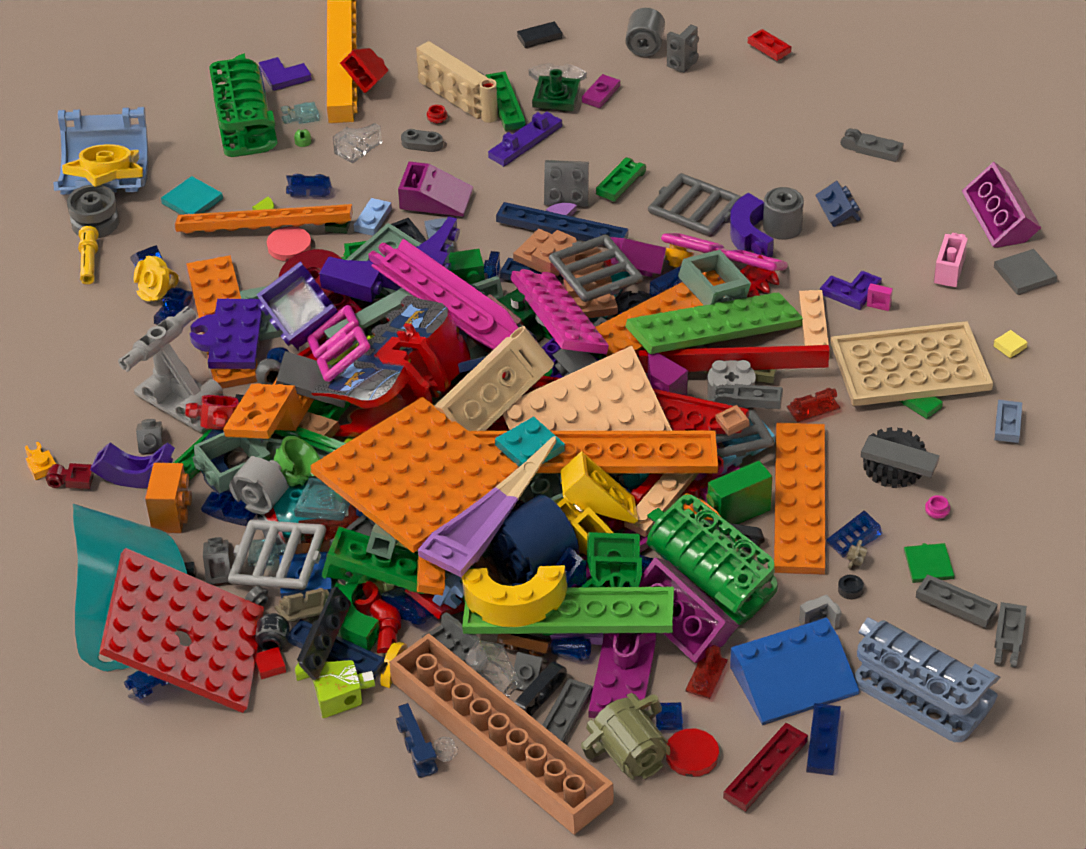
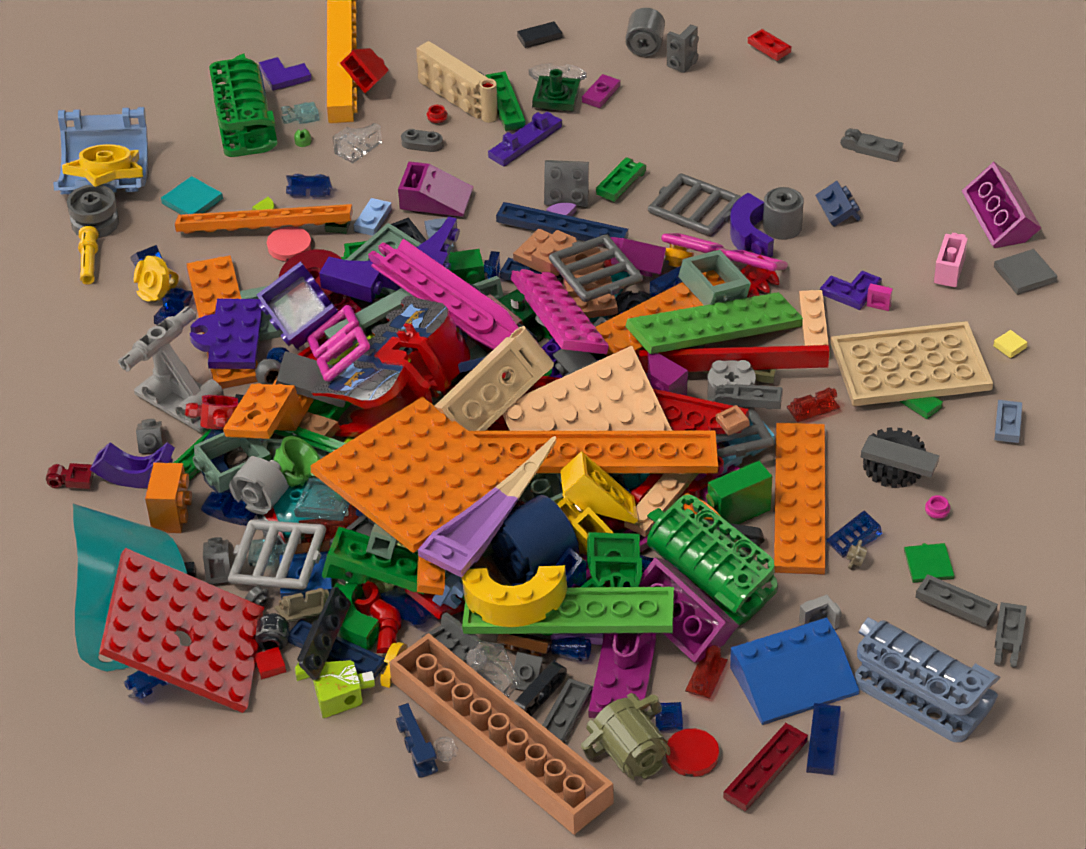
light orange plate [25,442,56,480] -> none
teal plate [495,416,565,467] -> none
black tile [838,574,864,600] -> none

